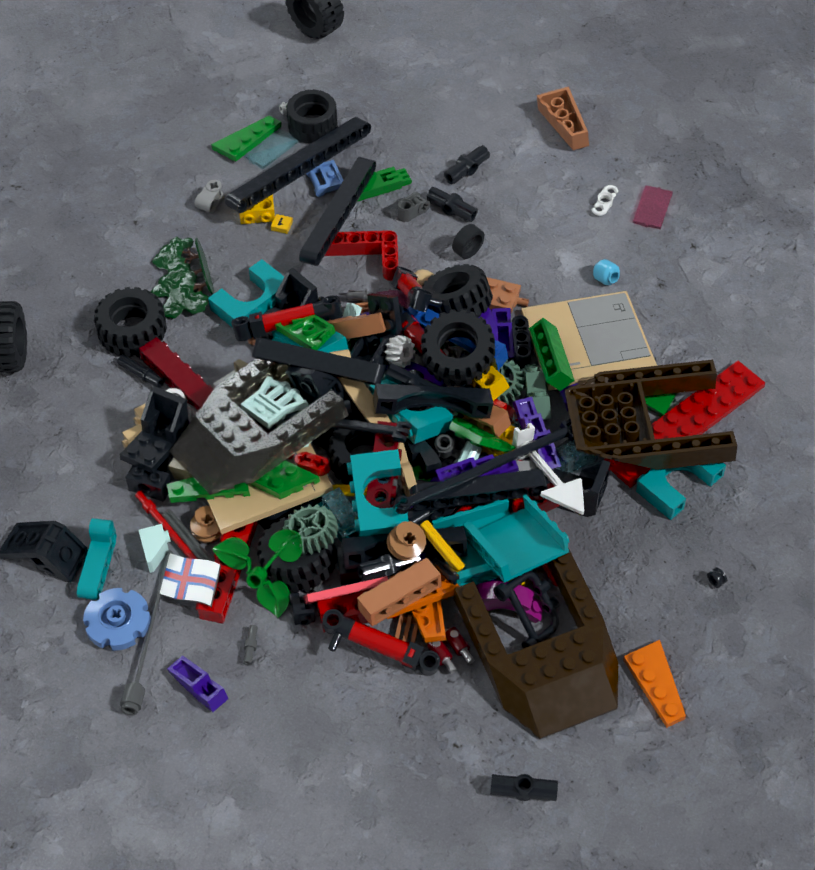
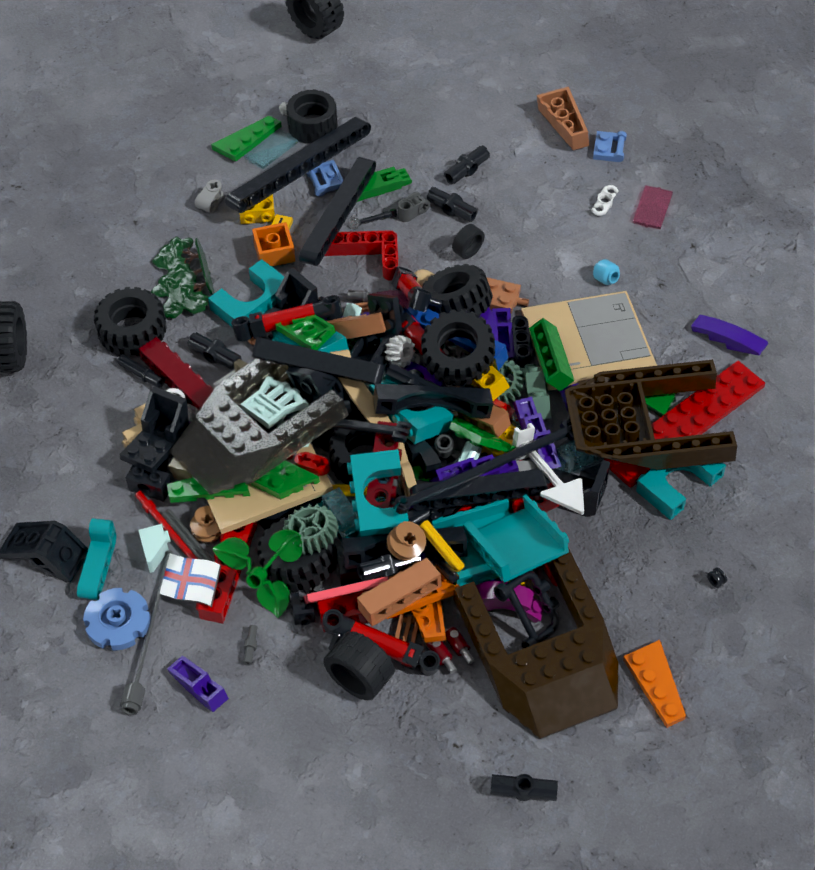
none -> black piece [187,332,242,370]
none -> orange brick [252,222,296,266]
none -> black tyre [324,631,395,701]
none -> black piece [348,208,397,232]
none -> medium blue plate [593,131,627,162]
none -> dark purple slope [691,314,768,356]

